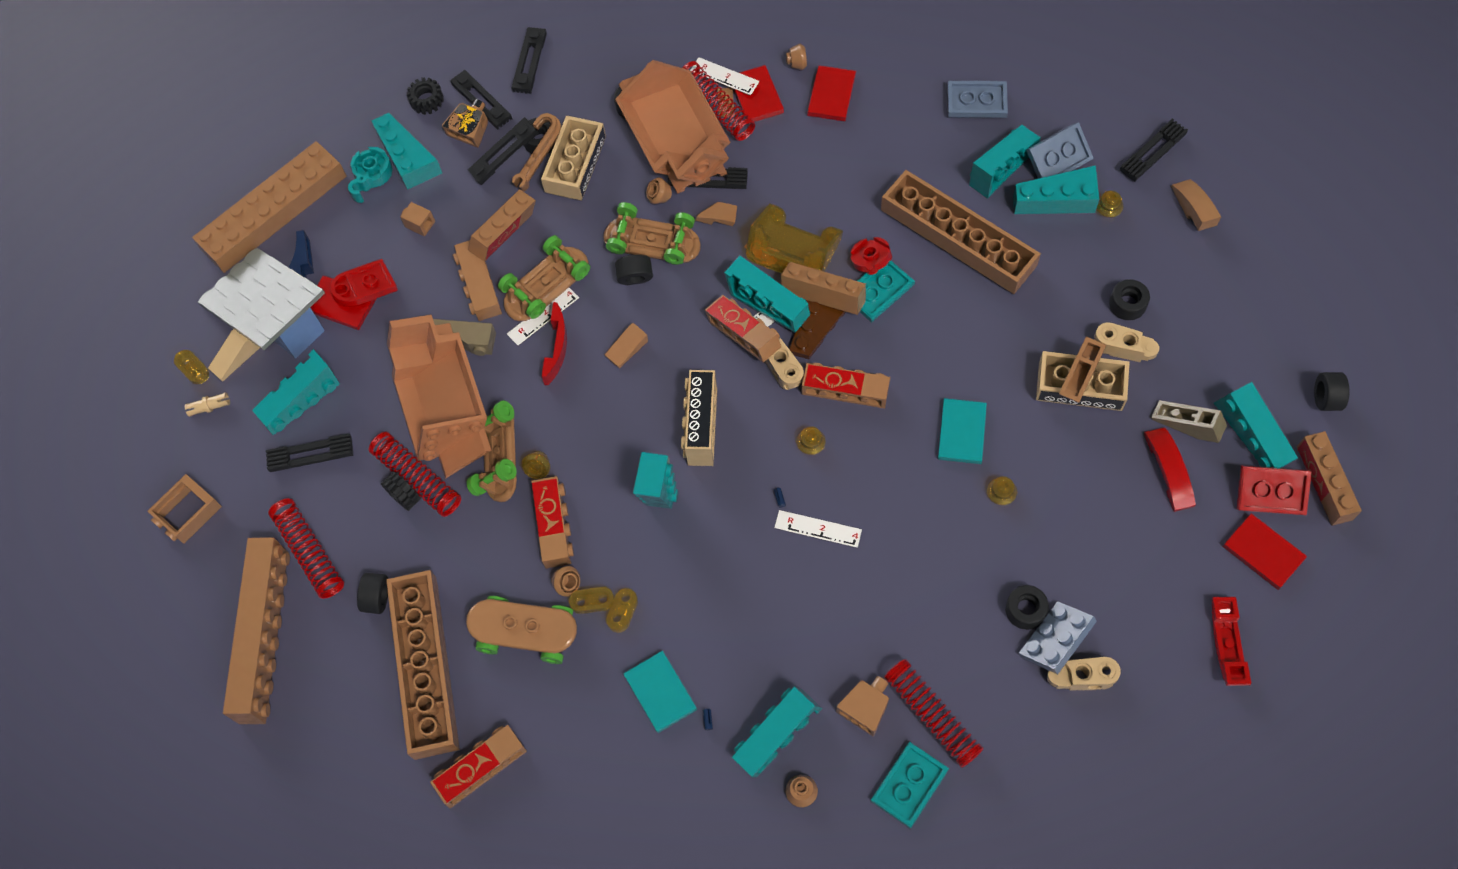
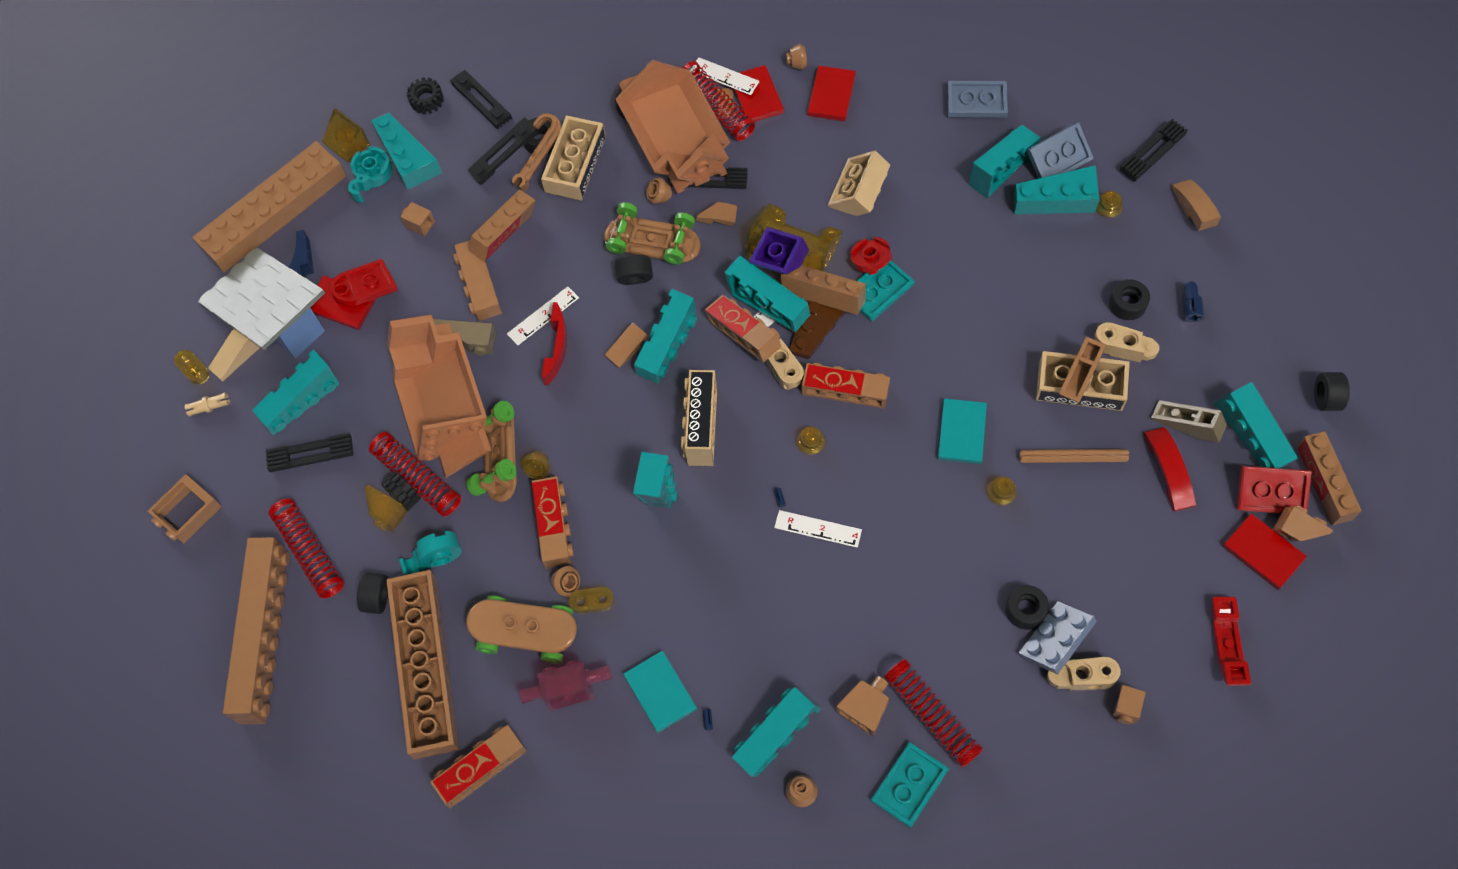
torso [442,99,488,148] -> none
medium nougat piece [498,235,590,321] -> none
black container [511,27,547,94] -> none
clear yellow plate [606,588,638,633] -> none
medium nougat brick [881,170,1041,294] -> none
none -> clear yellow slope [322,108,370,162]
none -> clear yellow slope [365,485,407,533]
none -> teal piece [399,531,462,575]
none -> clear pink brick [519,661,612,711]
none -> teal wedge [634,289,698,384]
none -> dark purple slope [749,227,809,275]
none -> tan slope [828,150,890,216]
none -> medium nougat axle [1019,449,1129,463]
none -> medium nougat brick [1112,685,1146,725]
none -> dark blue hinge [1183,281,1204,322]
none -> medium nougat slope [1273,505,1333,542]

